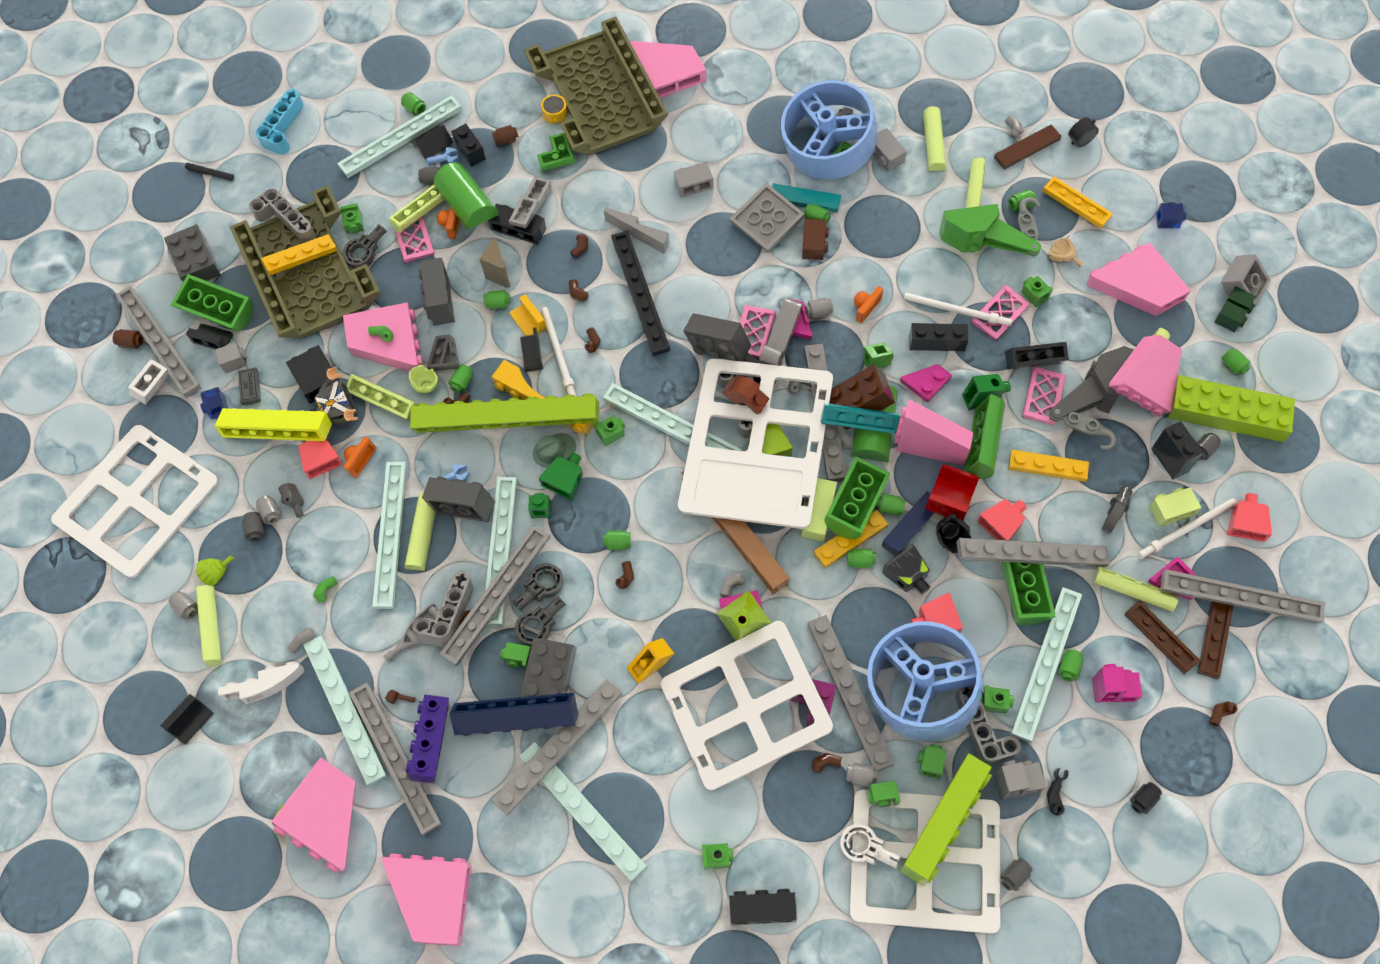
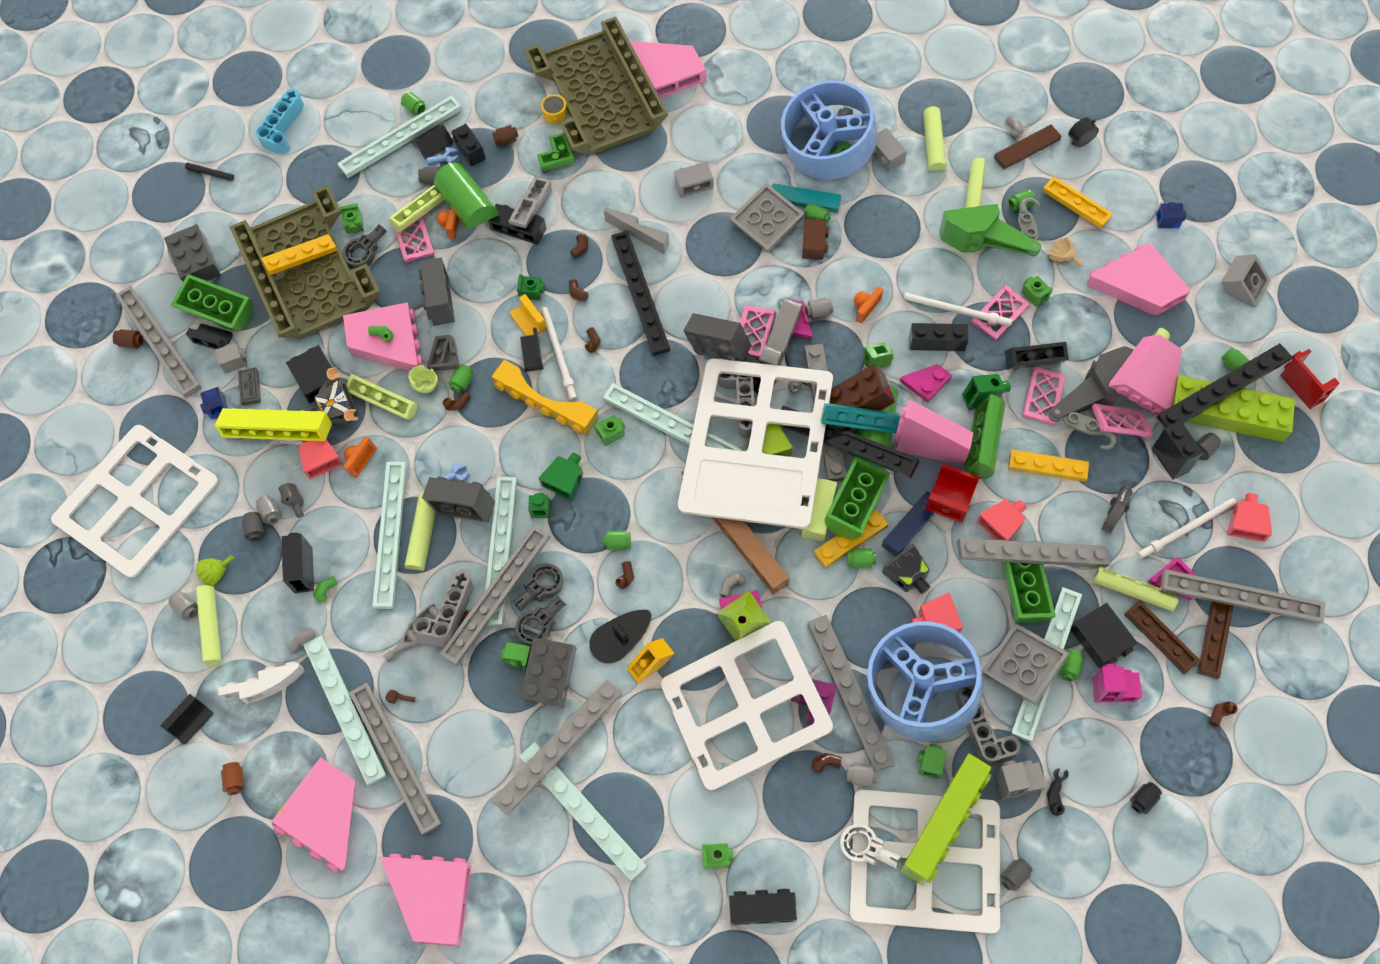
white brick [128,359,168,405] -> none
light grey beam [249,188,315,243] -> none
dark purple brick [406,694,449,784] -> none
lime brick [410,393,599,433] -> none
dark blue brick [449,692,579,736] -> none
dark tan slope [480,238,511,288] -> none
bright green brick [483,290,511,310] -> none
sand green piece [532,433,577,467] -> none
copper brick [722,376,770,414] -> none
bright green brick [866,780,901,808] -> none
bright green brick [876,493,906,516] -> none
black hair [935,514,972,554] -> none
bright green brick [982,685,1014,714] -> none
yellowish green brick [1149,487,1201,527] -> none
dark green piece [1214,286,1256,332] -> none
none -> dark orange brick [221,762,244,795]
none -> black brick [281,532,314,594]
none -> green brick [517,274,545,300]
none -> black shield [589,610,652,663]
none -> black plate [778,405,920,478]
none -> light grey plate [981,623,1070,706]
none -> black brick [1070,603,1137,669]
none -> bright pink window [1092,404,1153,438]
none -> black plate [1156,343,1293,428]
none -> red panel [1280,349,1340,409]

